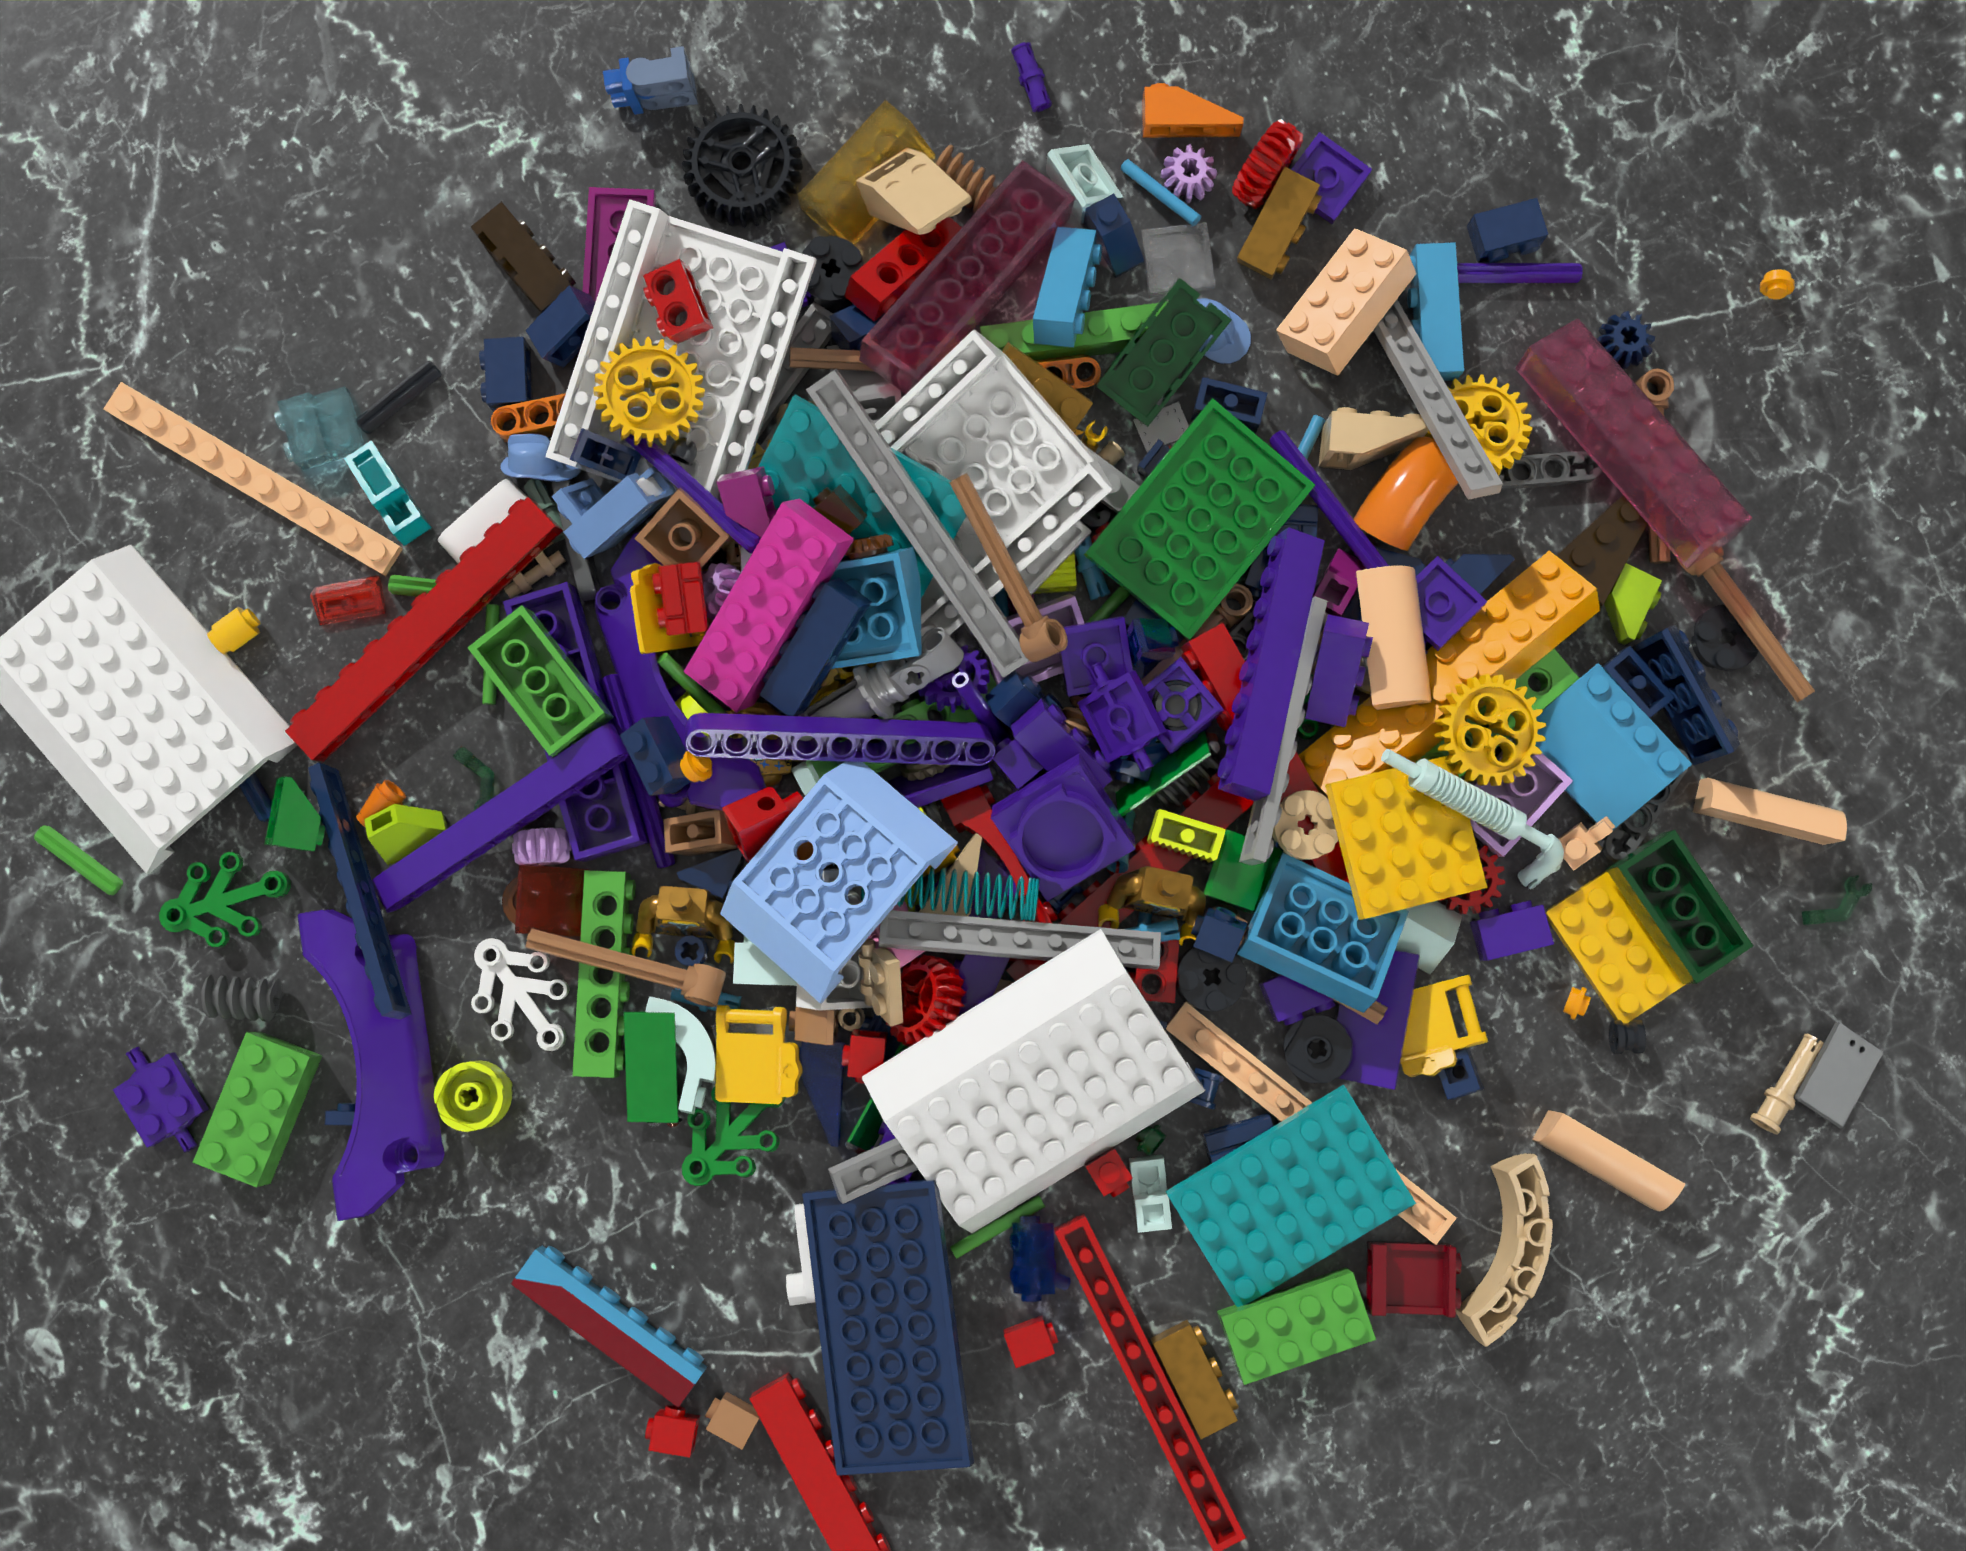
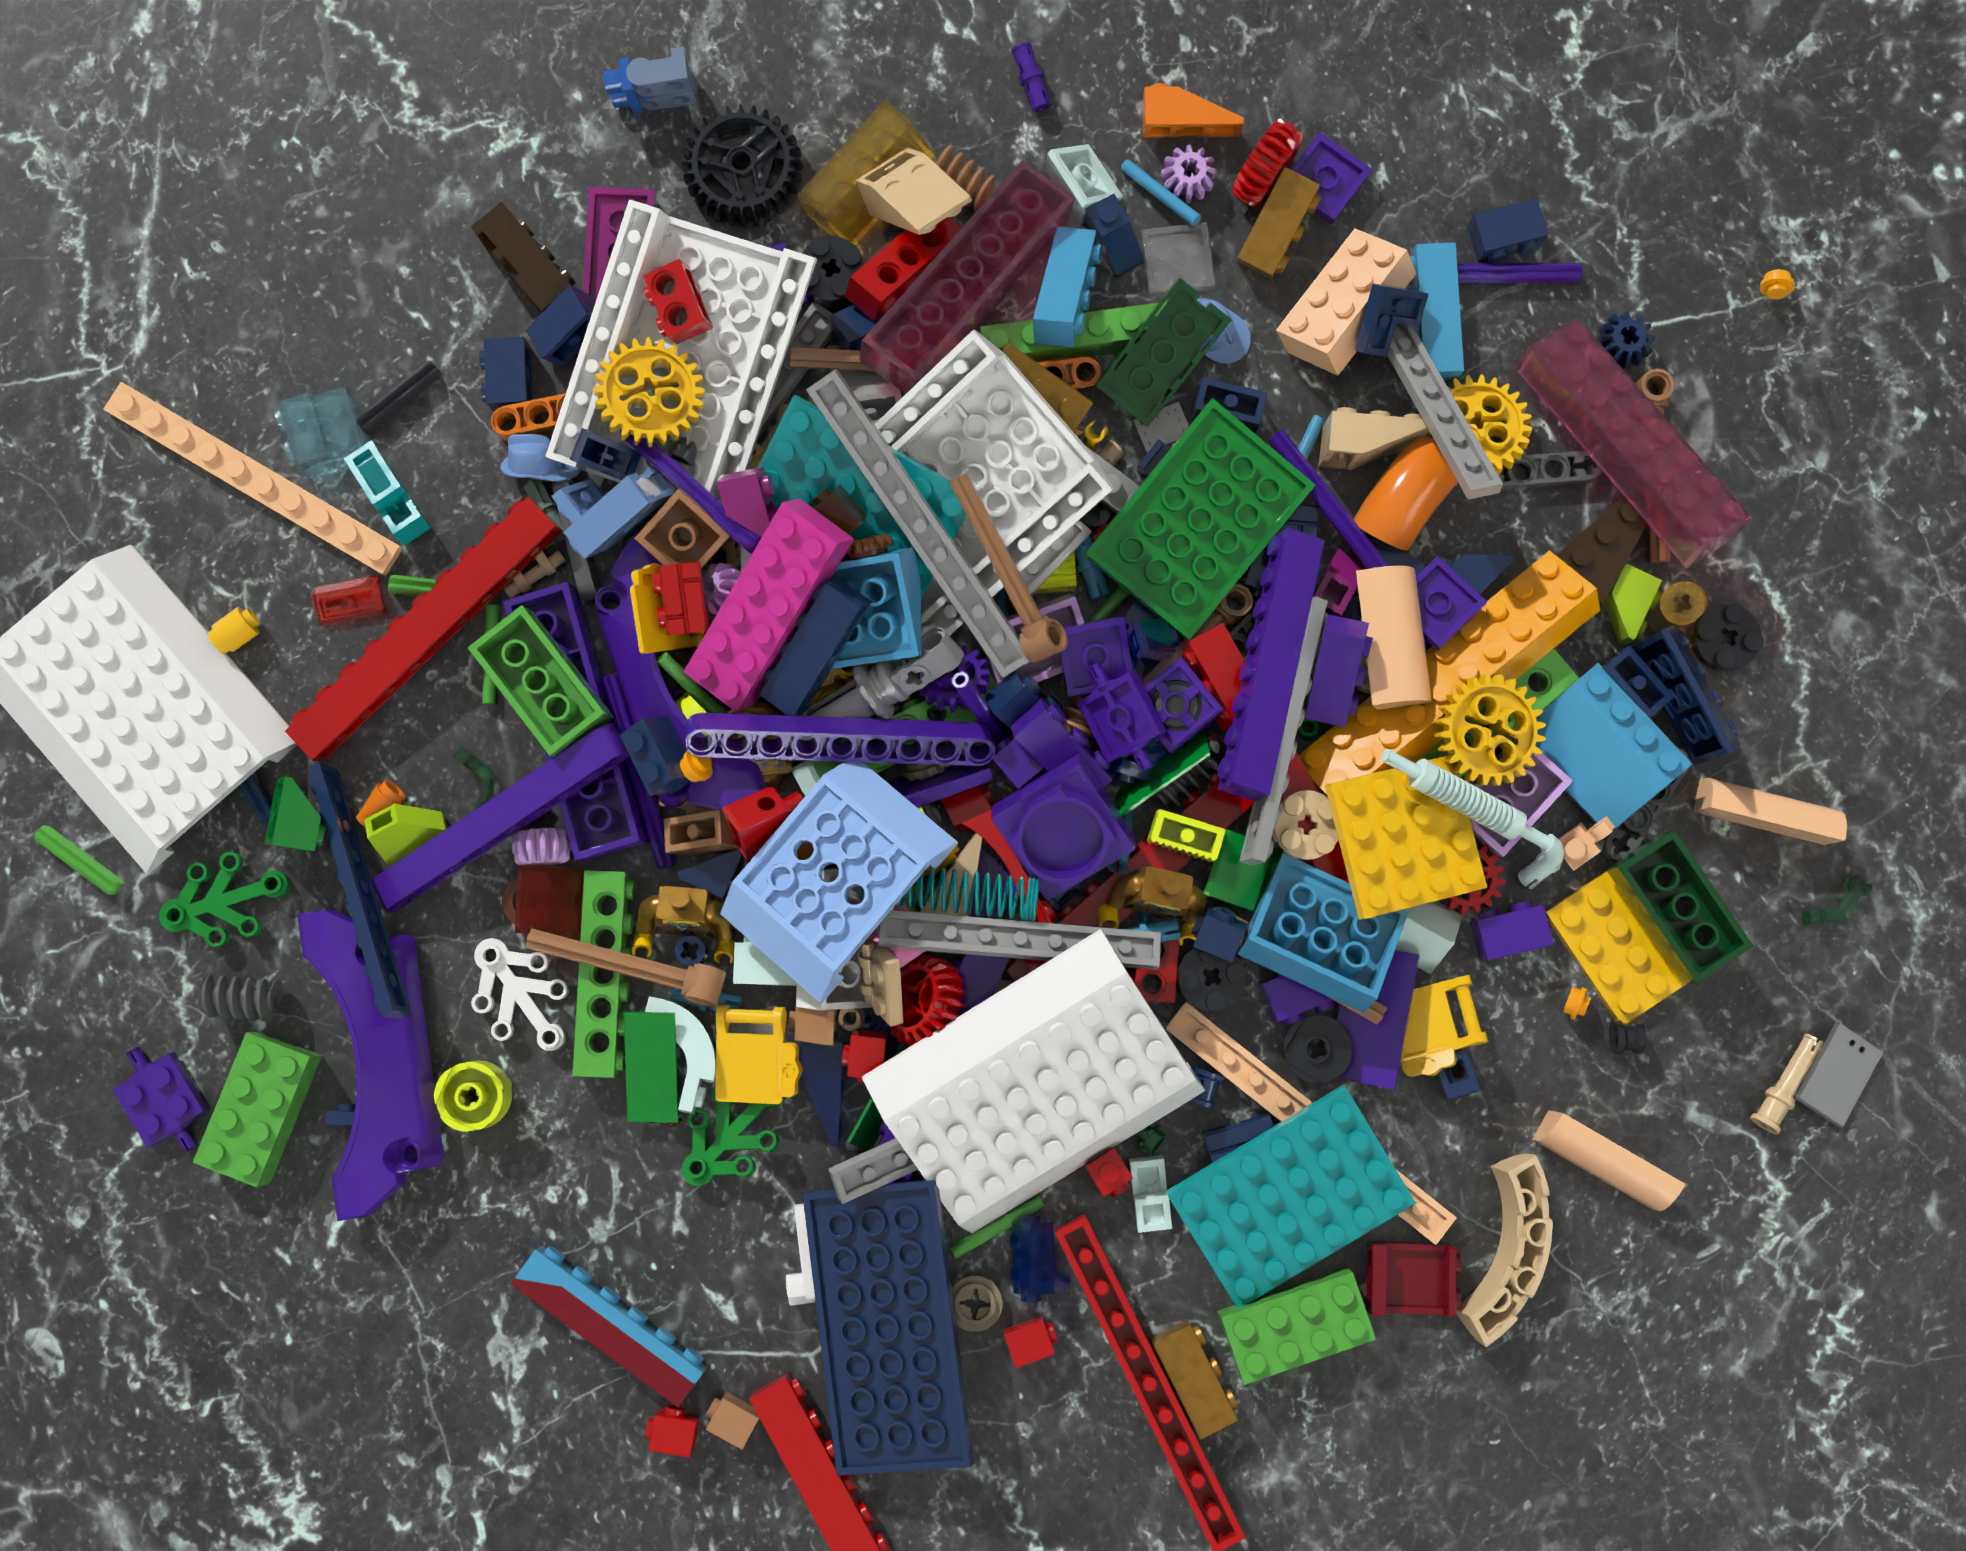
white beam [438,478,527,563] -> none
medium nougat piece [1674,529,1815,703] -> none
none -> dark tan gear [952,1275,1003,1332]
none -> dark blue plate [1355,283,1429,356]
none -> clear yellow piece [1660,581,1707,625]

